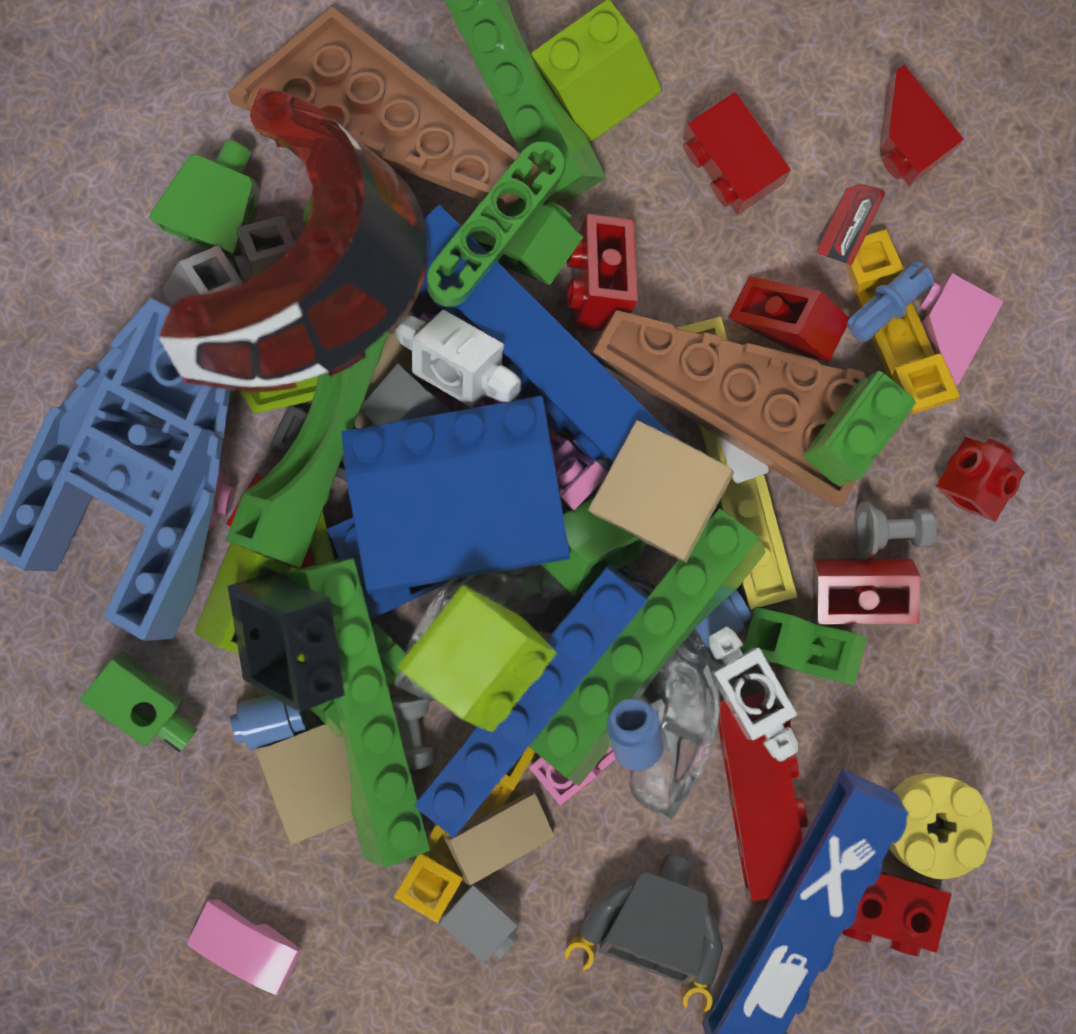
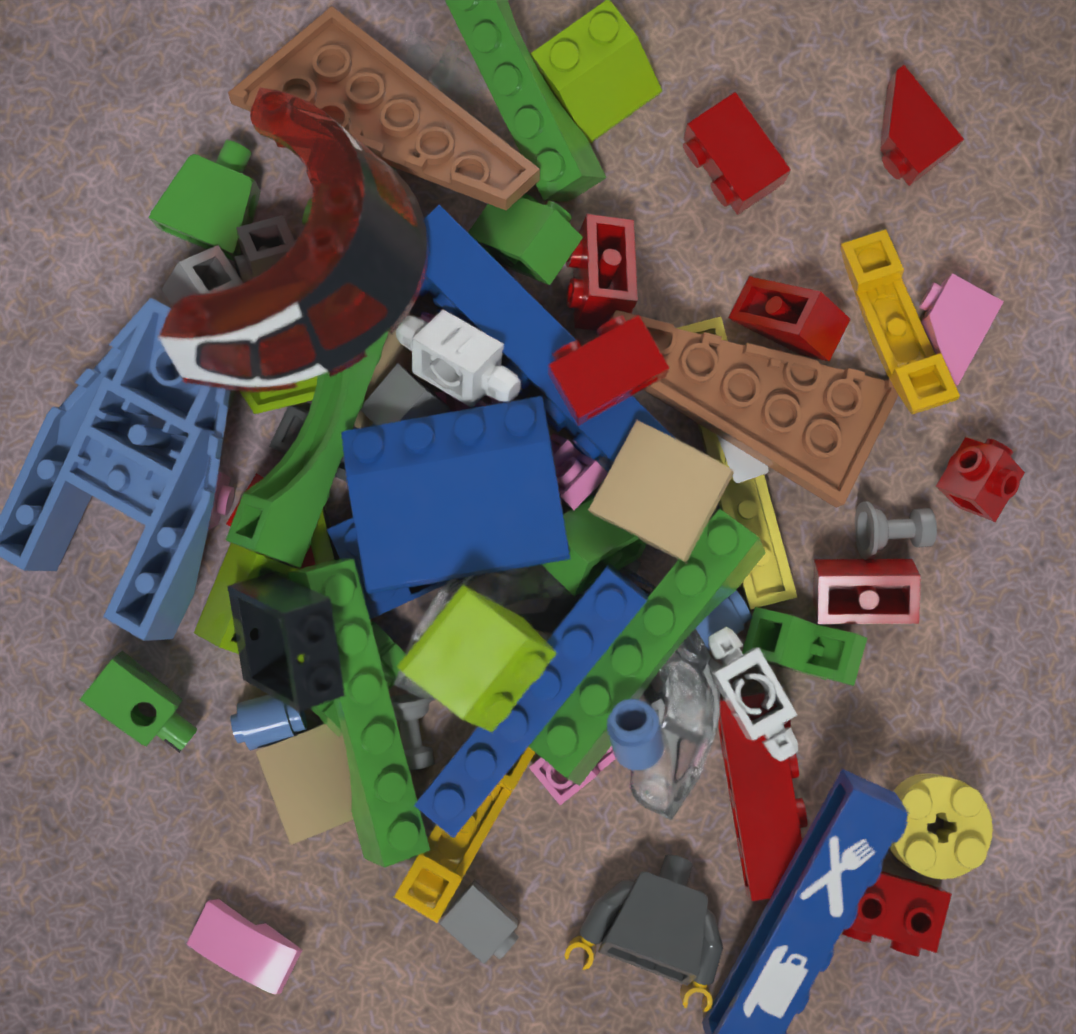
bright green beam [427,141,564,307] -> none
tan tile [445,792,555,885] -> none
bright green brick [803,371,916,487] -> none
sticker [817,184,885,265] -> none
medium blue axle [847,261,934,342] -> none
none -> red brick [548,314,670,426]

